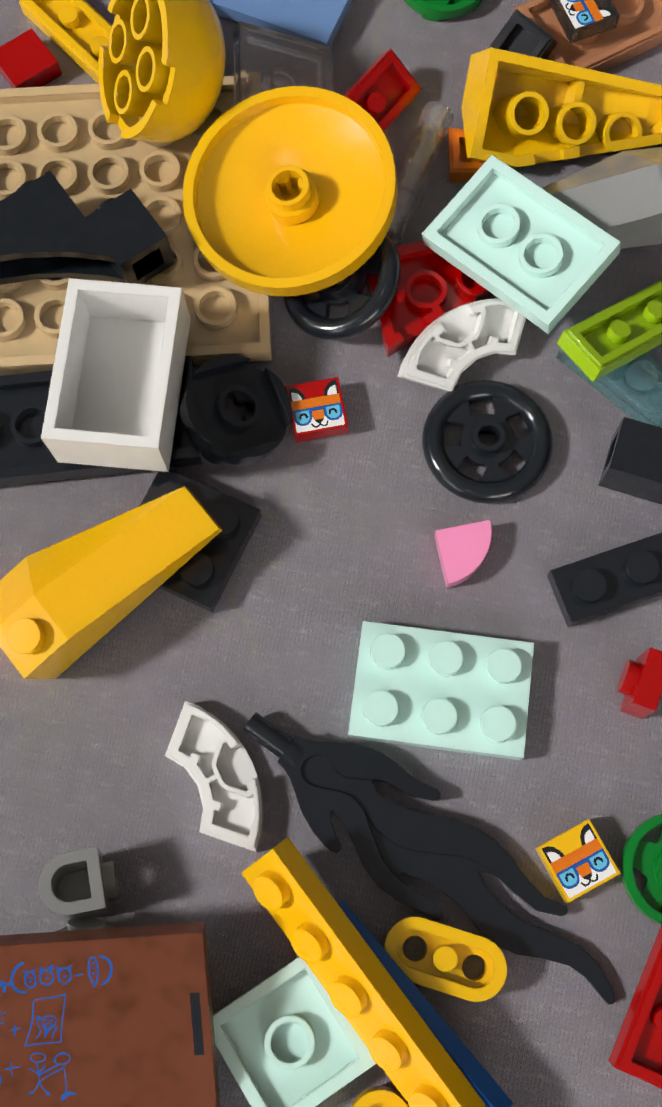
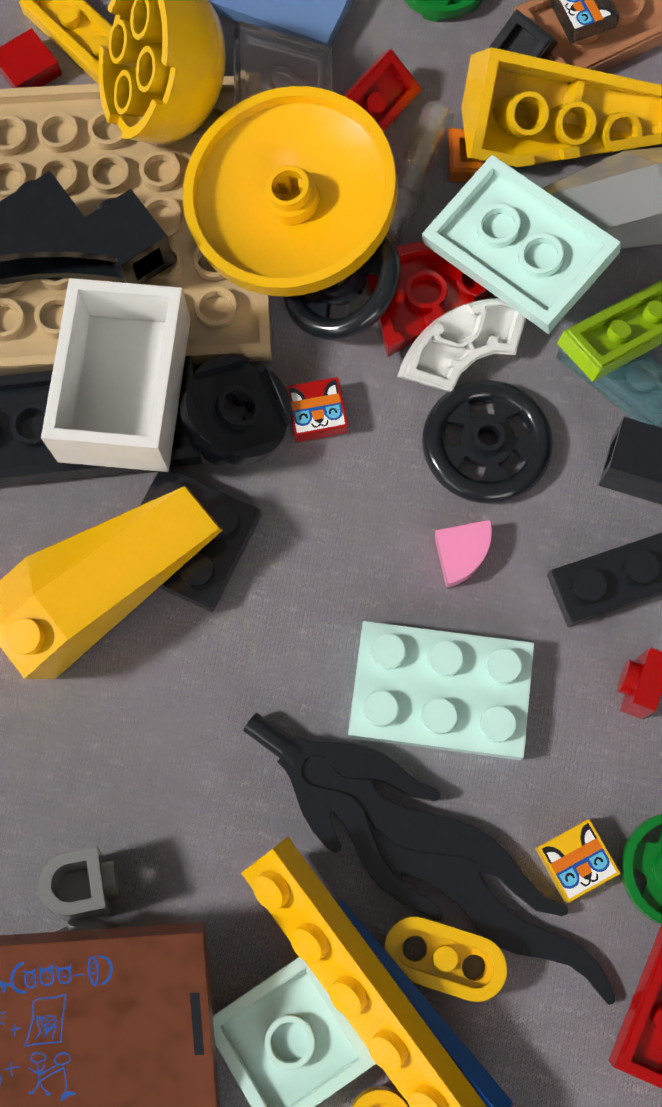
white tile [165,701,264,852] -> none

